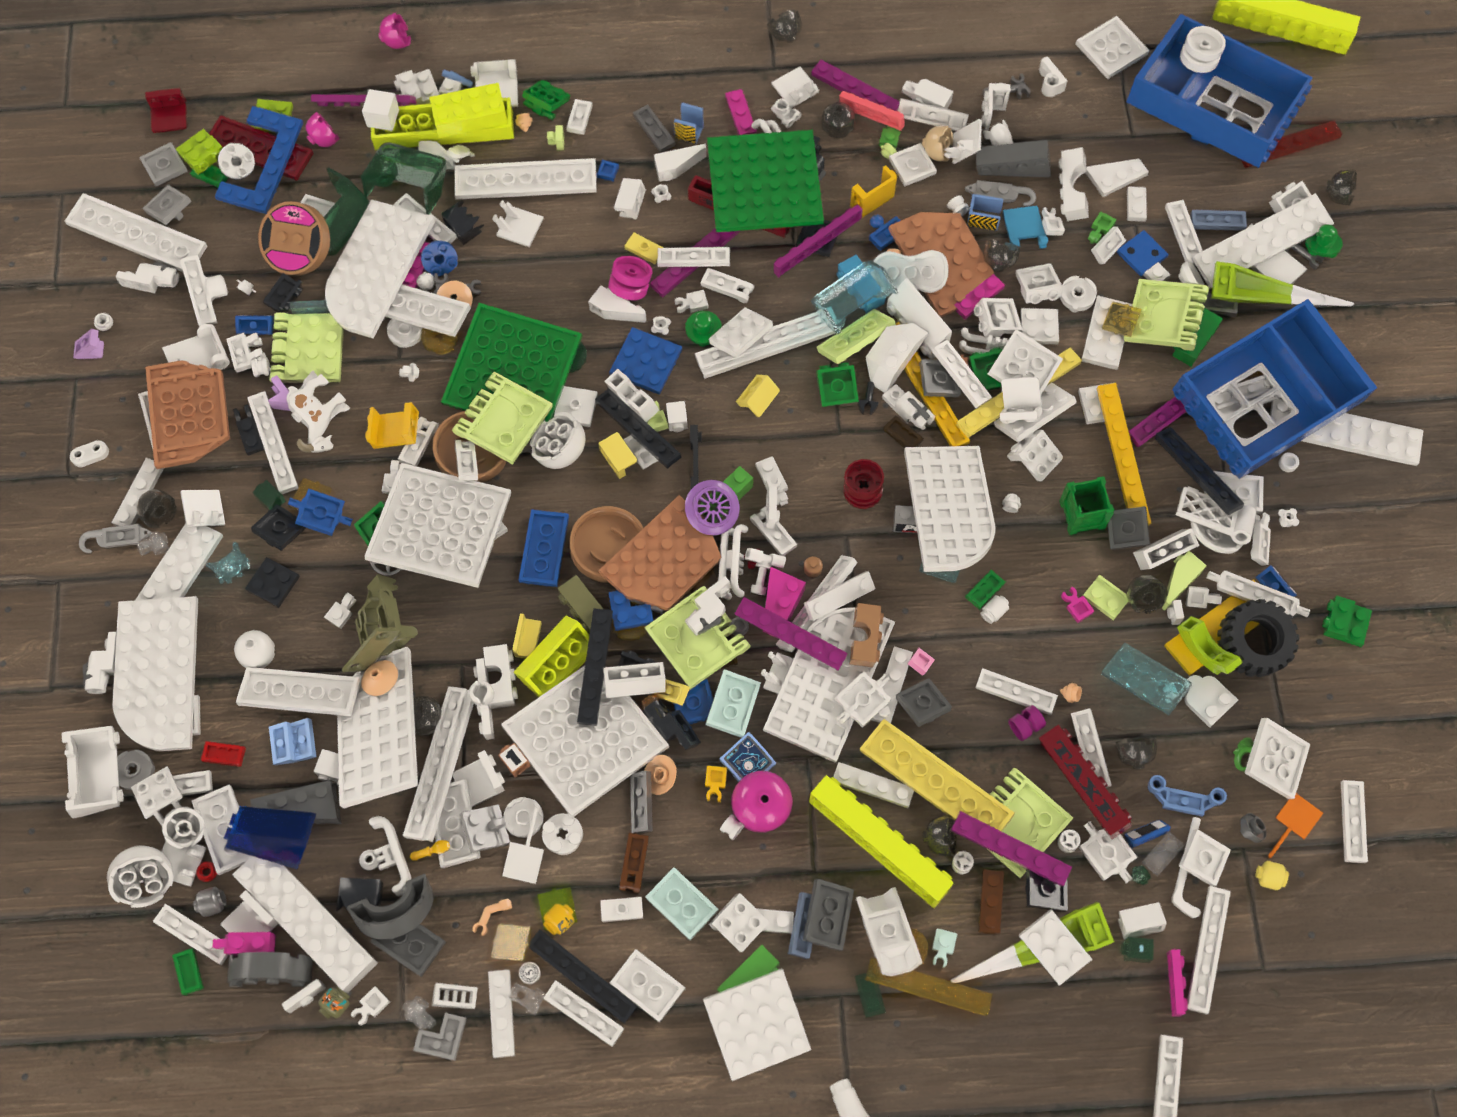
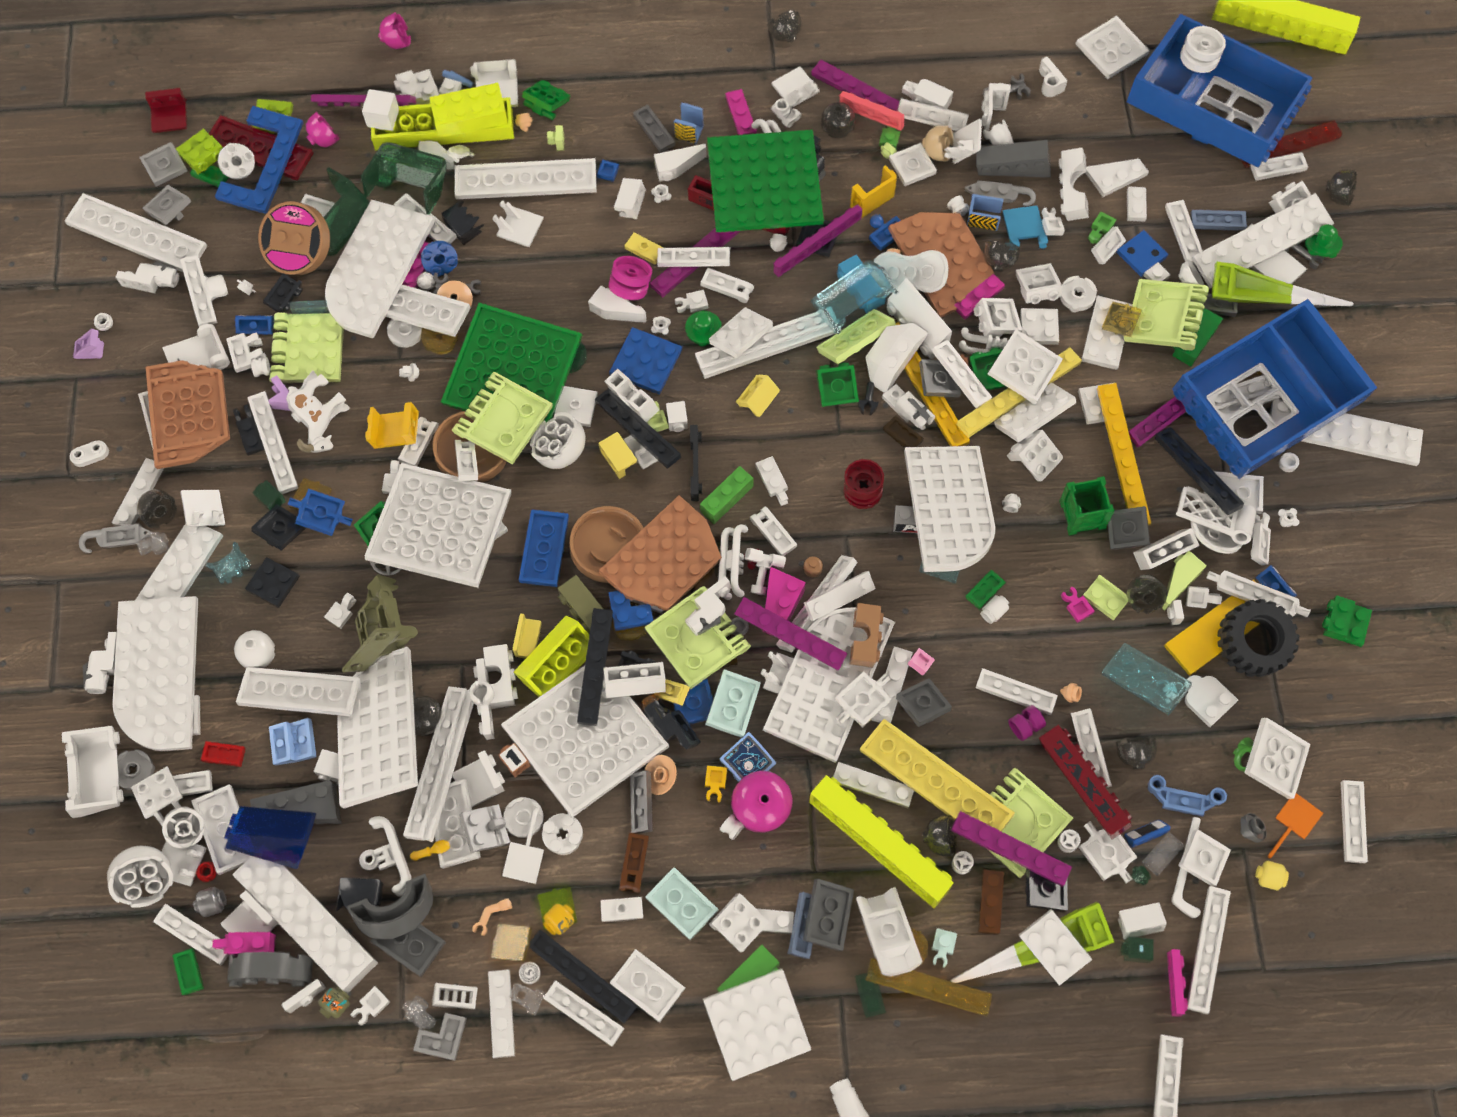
light nougat dish [361,660,398,696] -> none
white plate [567,99,592,135] -> none
medium lavender piece [685,480,740,535] -> none
white plate [766,477,781,529] -> none
white bracket [1000,377,1043,423] -> none
lime arch [1177,616,1242,675] -> none
none -> white plate [770,234,788,252]
none -> white plate [1250,152,1308,181]

